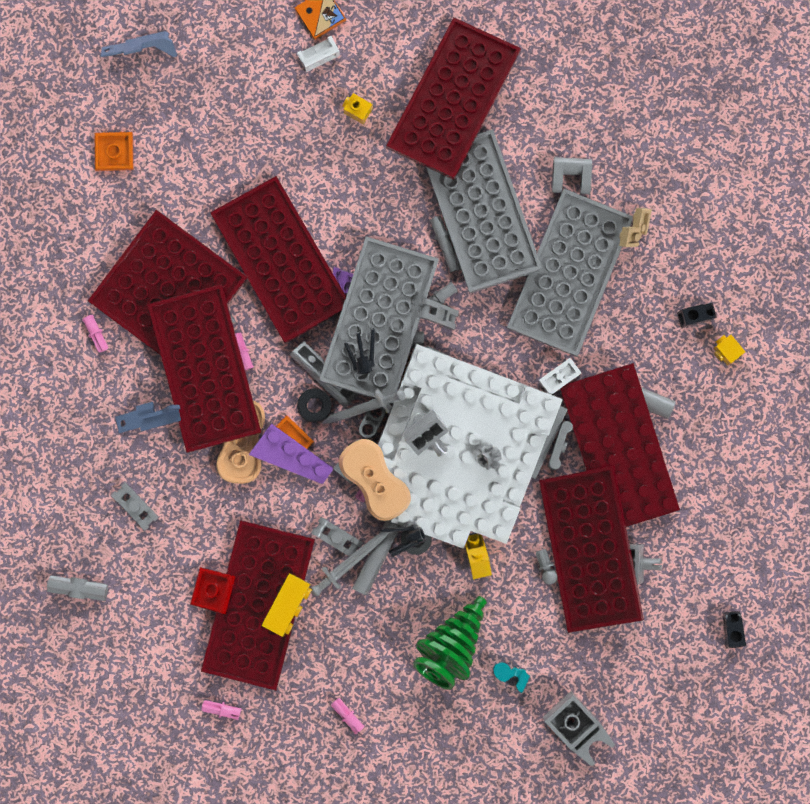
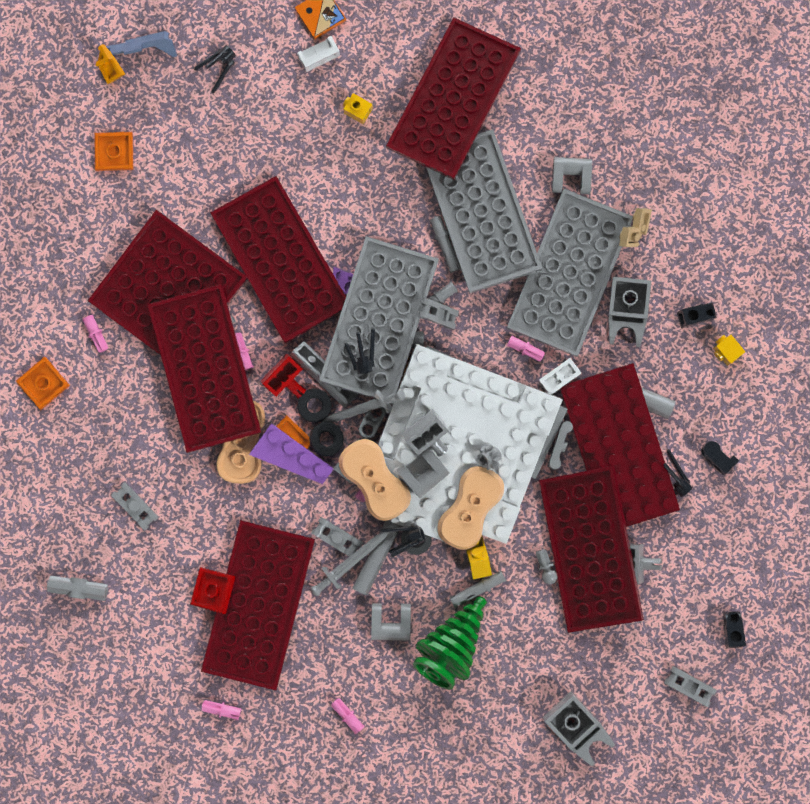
sand blue piece [115,402,181,433] -> none
yellow brick [262,573,312,637] -> none
teal leg [493,662,530,693] -> none
none -> orange tile [16,357,70,410]
none -> light orange slope [95,44,125,84]
none -> black plant [194,45,236,93]
none -> red brick [261,354,306,399]
none -> black tyre [309,422,344,457]
none -> light grey connector [371,603,411,641]
none -> light grey connector [396,447,450,498]
none -> light nougat plate [437,466,504,550]
none -> light grey pin [449,570,506,608]
none -> bright pink axle [507,335,545,362]
none -> light grey brick [608,277,652,348]
none -> black plant [663,449,693,497]
none -> light grey plate [664,666,717,707]
none -> black leg [701,441,739,475]

